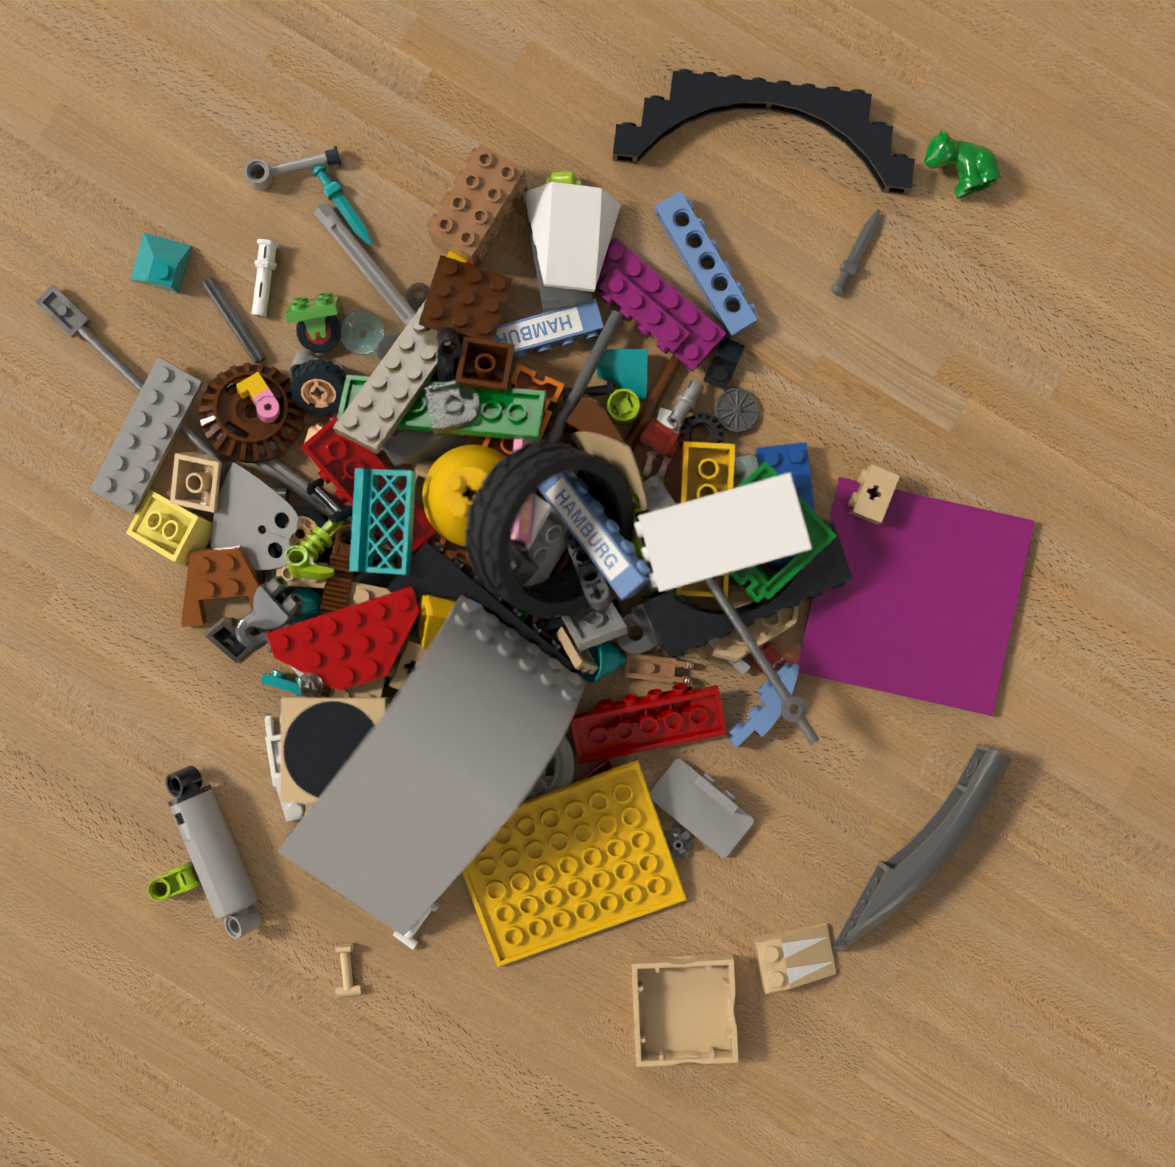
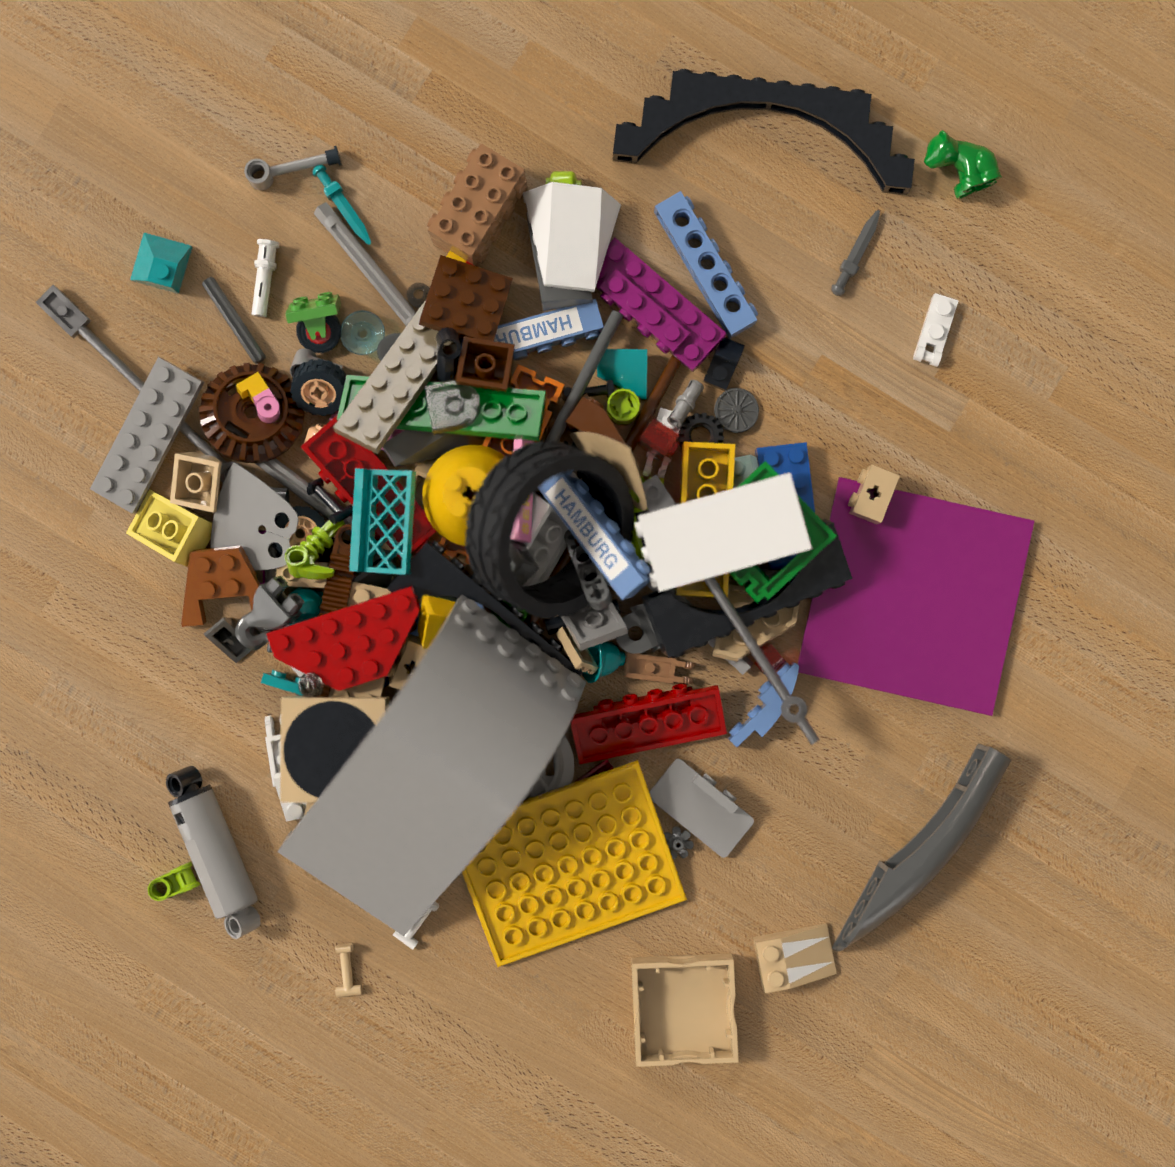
none -> white plate [913,293,958,367]

